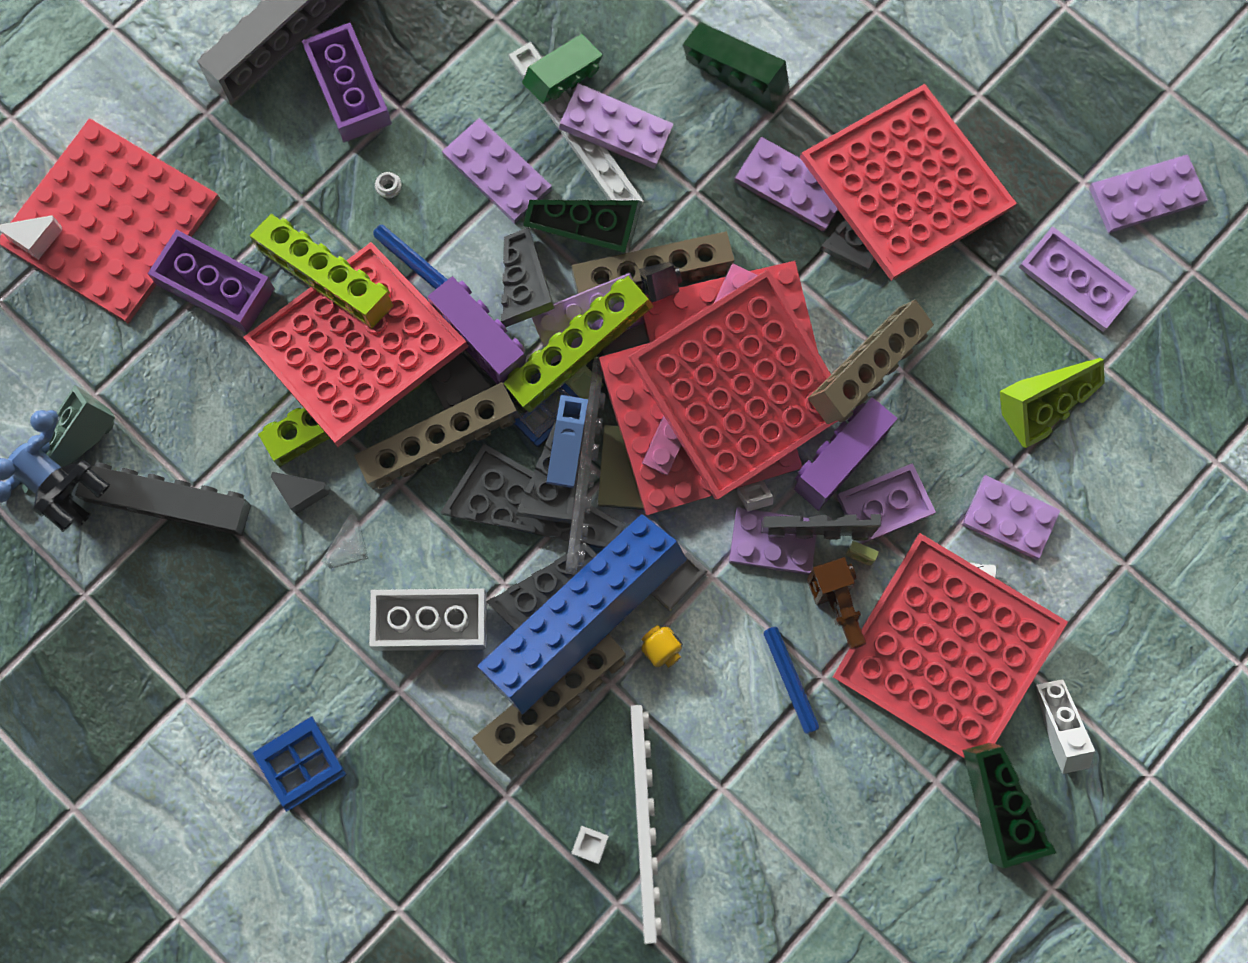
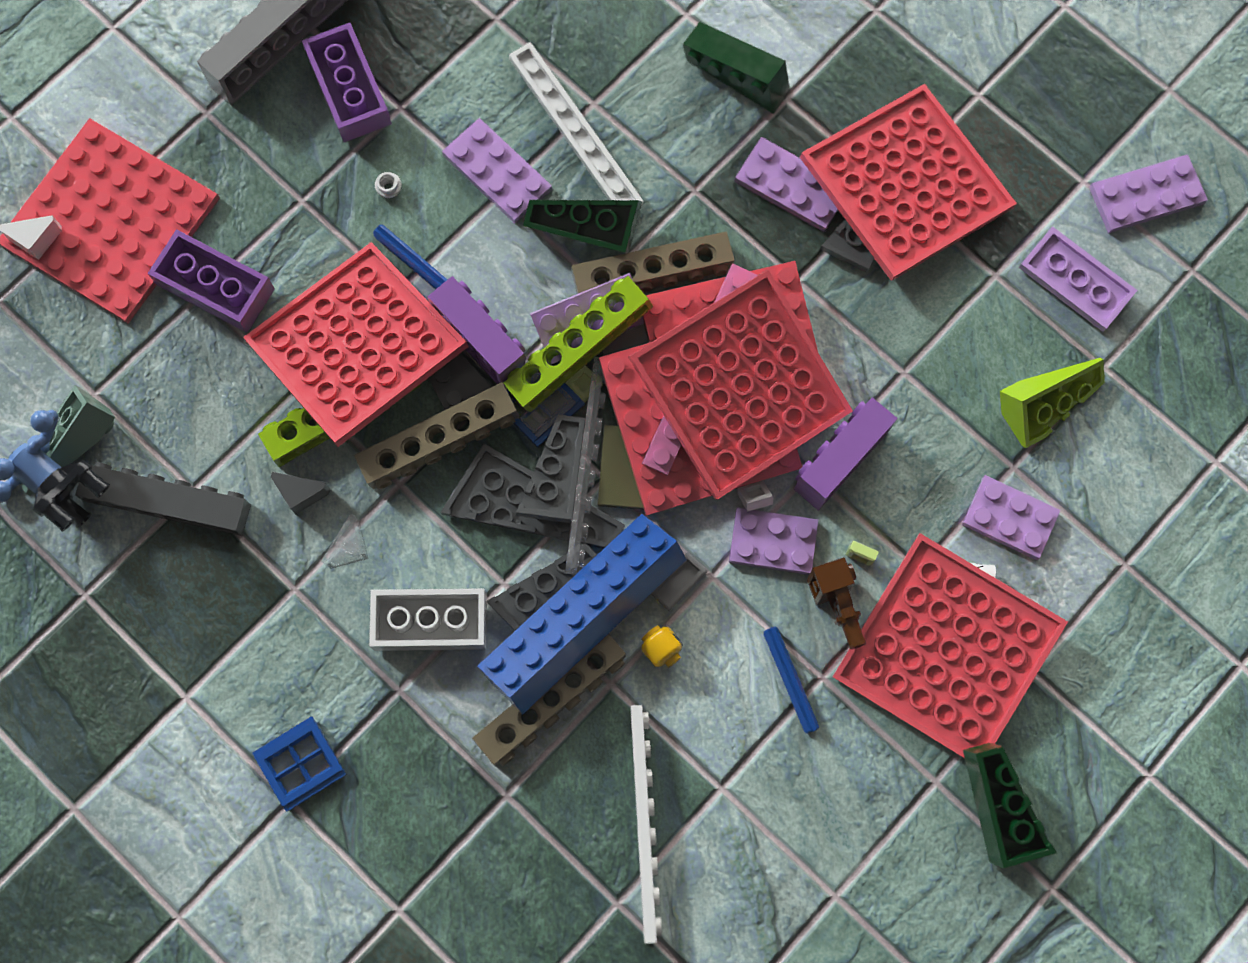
lime brick [249,214,393,329] -> none
dark grey wing [501,227,555,327] -> none
brick [522,34,603,104] -> none
medium blue slope [546,395,588,488] -> none
lavender plate [558,83,673,169] -> none
white plate [571,826,608,864] -> none
black slope [639,262,682,302] -> none
dark grey wing [761,514,881,541] -> none
dark tan brick [808,299,934,424] -> none
lavender plate [837,463,936,544] -> none
white slope [1036,679,1095,774] -> none

